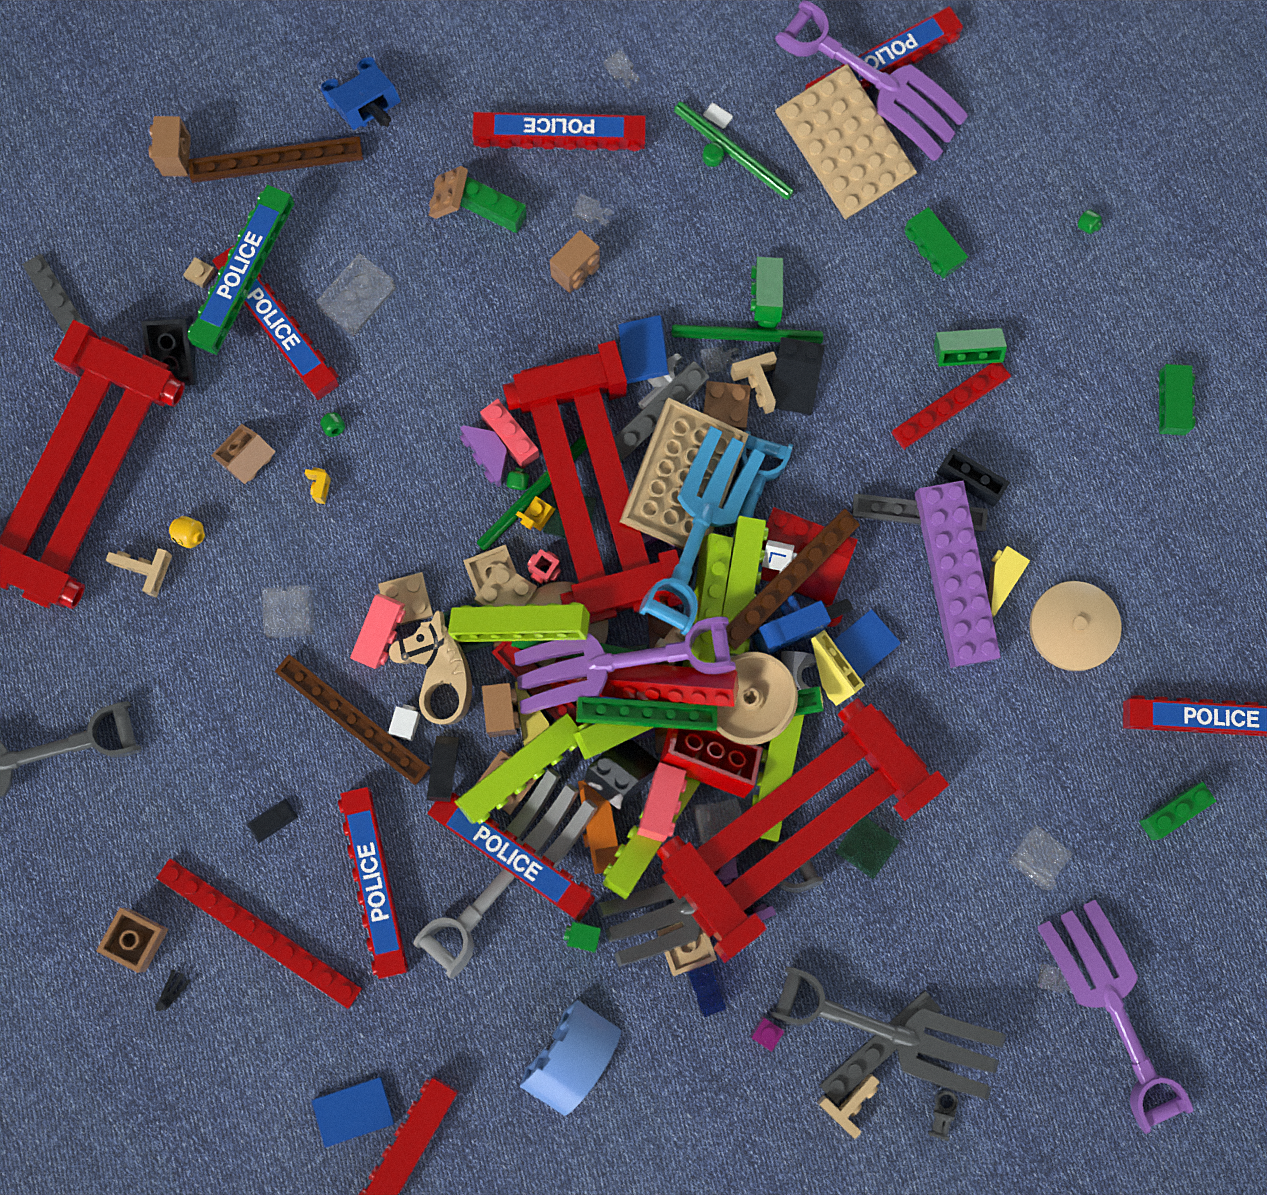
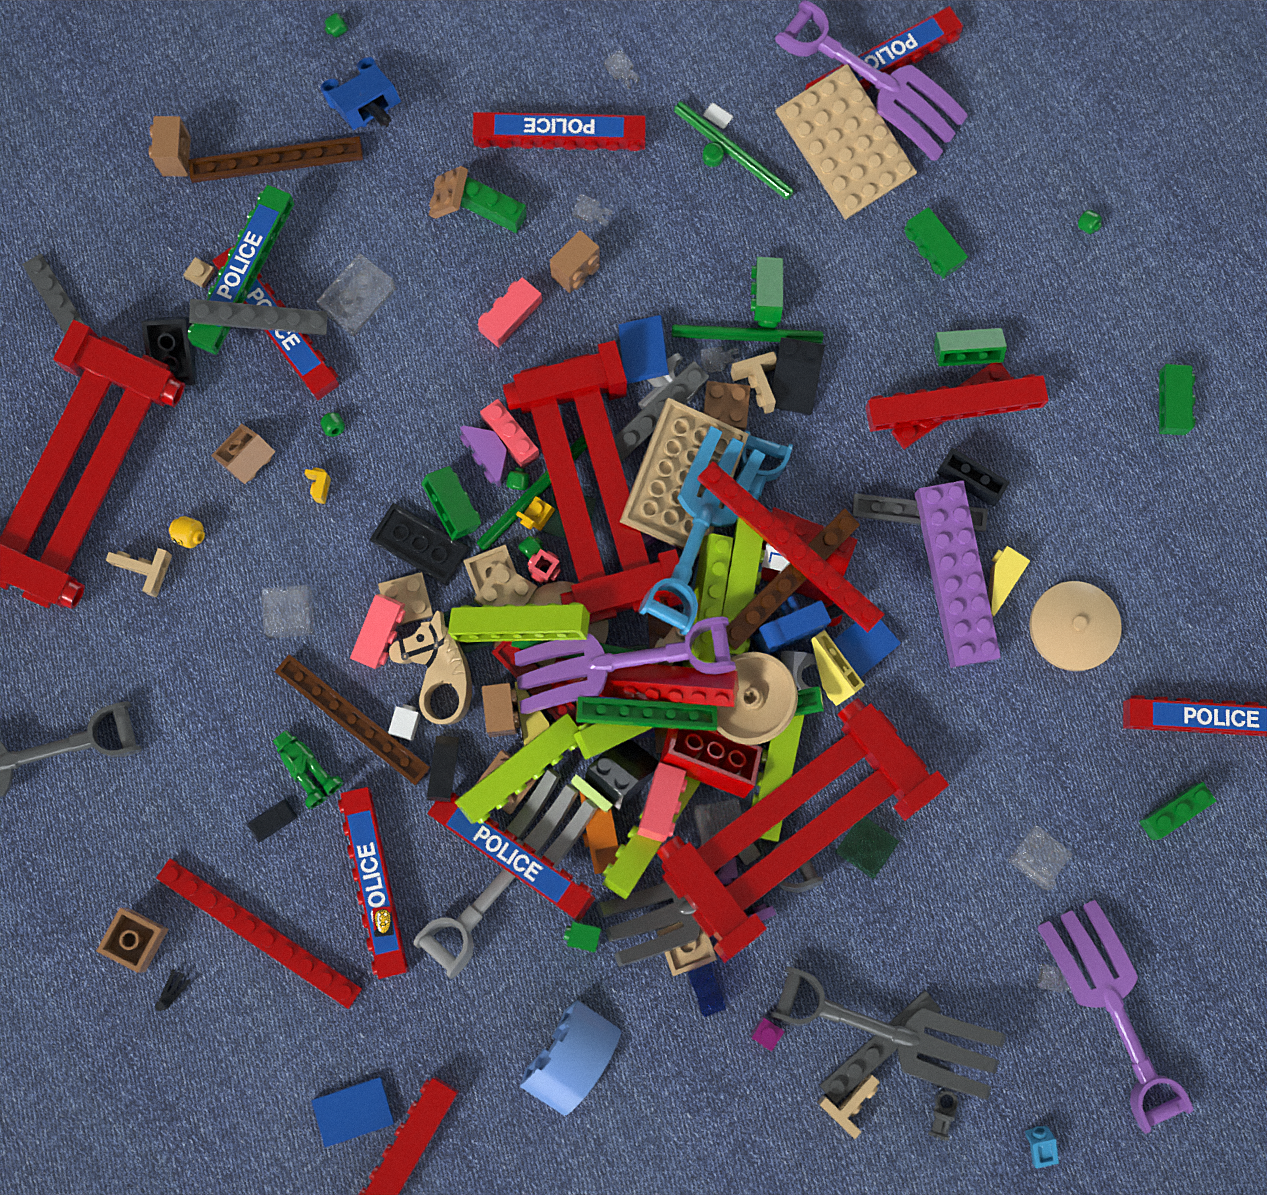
none -> dark grey plate [189,299,327,335]
none -> green piece [273,730,344,810]
none -> green piece [324,13,348,38]
none -> black tile [369,503,470,586]
none -> sticker [372,906,393,937]
none -> green brick [421,466,481,541]
none -> coral brick [478,277,542,348]
none -> green piece [518,536,544,560]
none -> yellowish green tile [571,774,612,813]
none -> red plate [697,461,885,632]
none -> white sticker [739,843,760,865]
none -> red brick [865,374,1049,432]
none -> dark azure bracket [1025,1126,1059,1169]

